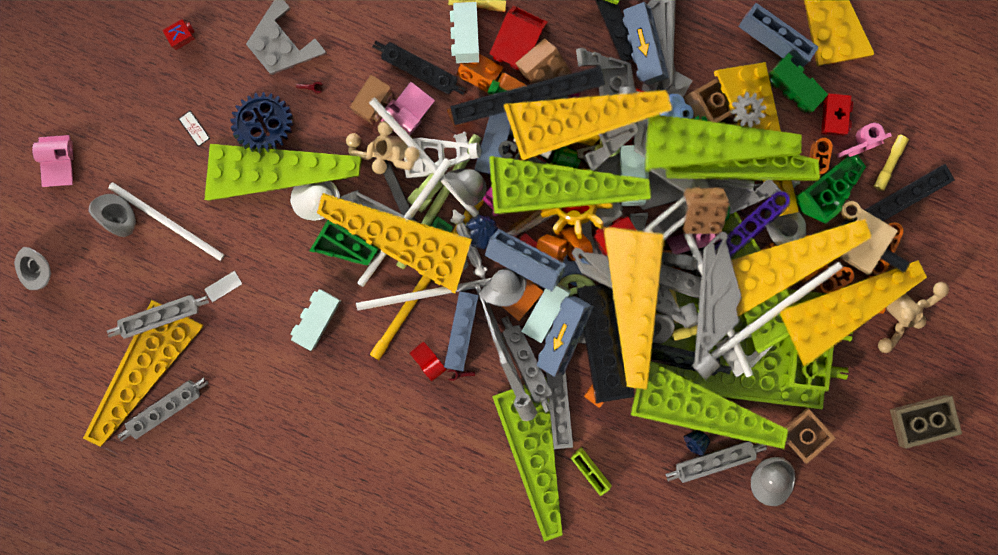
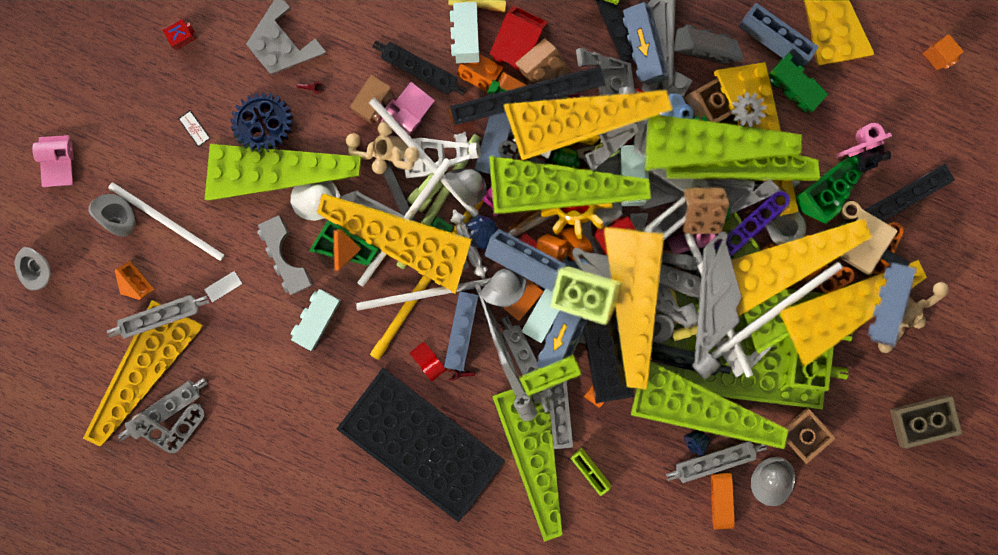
orange beam [809,138,833,175] -> none
red brick [821,93,854,136] -> none
light yellow piece [873,135,909,191] -> none
none -> orange slope [115,261,155,300]
none -> light grey beam [131,403,204,453]
none -> light grey arch [257,215,313,295]
none -> orange slope [334,229,361,270]
none -> black plate [336,368,505,522]
none -> lime plate [520,355,582,396]
none -> yellowish green slope [551,266,622,324]
none -> dark grey slope [674,25,743,64]
none -> orange beam [711,473,734,530]
none -> black plate [857,145,891,173]
none -> sand blue brick [868,263,916,347]
none -> orange brick [923,34,964,70]

